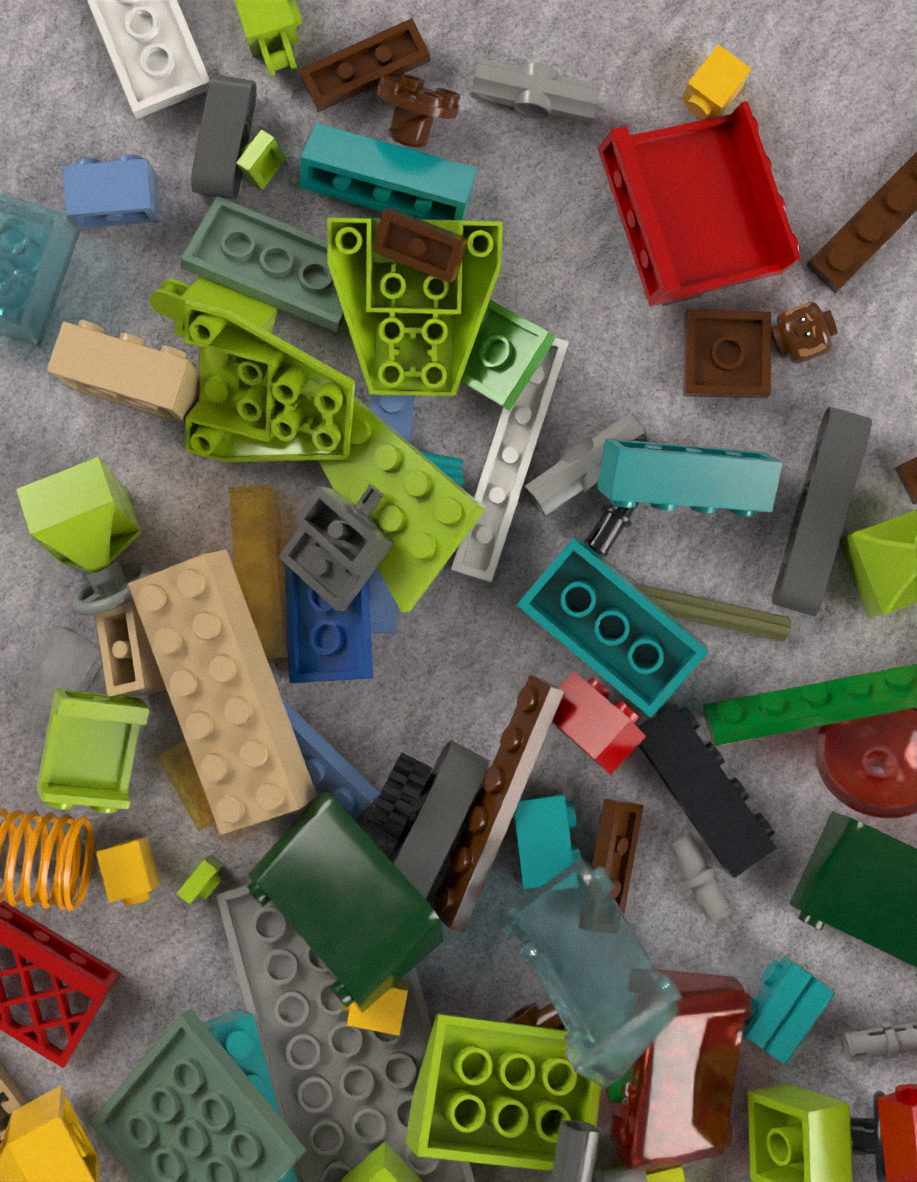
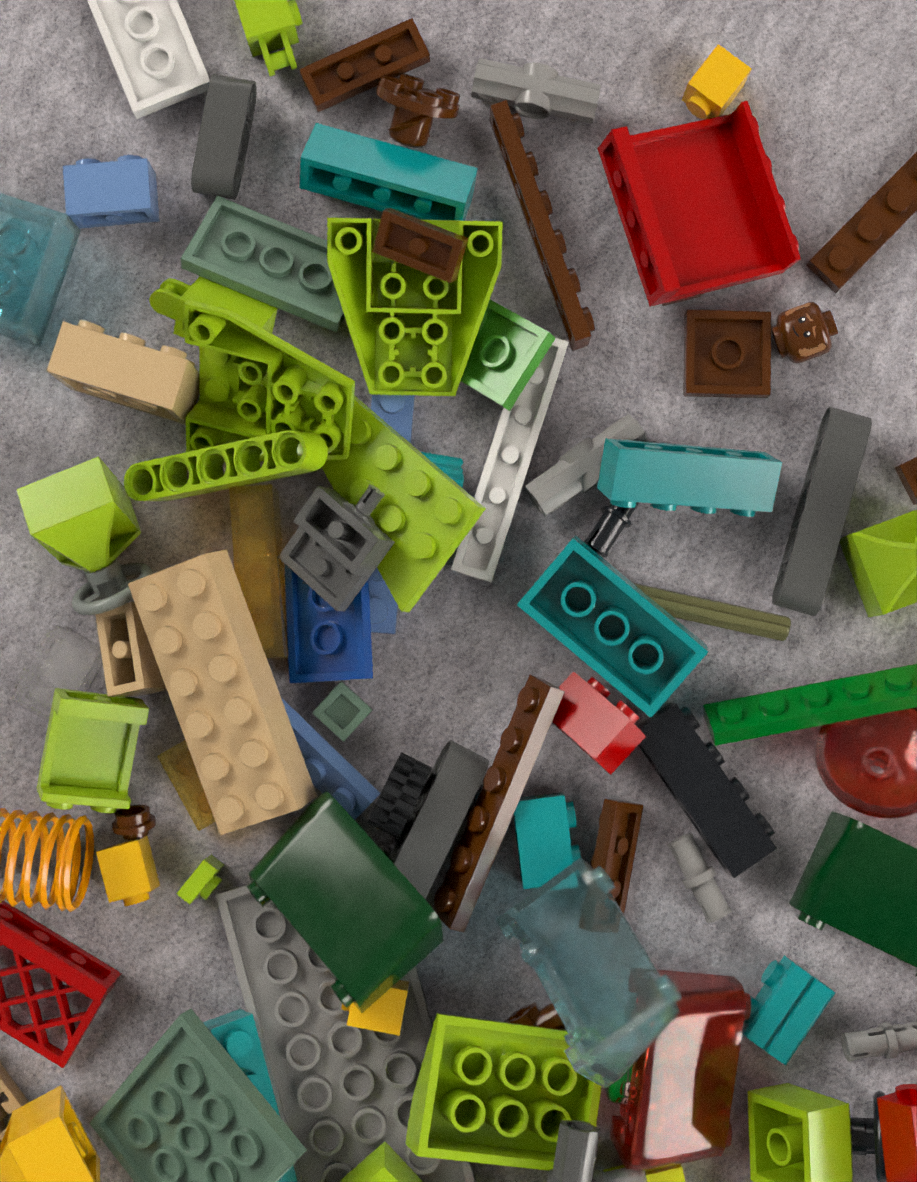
lime plate [236,130,287,191] -> none
none -> reddish brown plate [112,804,156,840]
none -> lime beam [124,430,328,501]
none -> sand green plate [312,681,373,742]
none -> reddish brown plate [490,100,595,351]

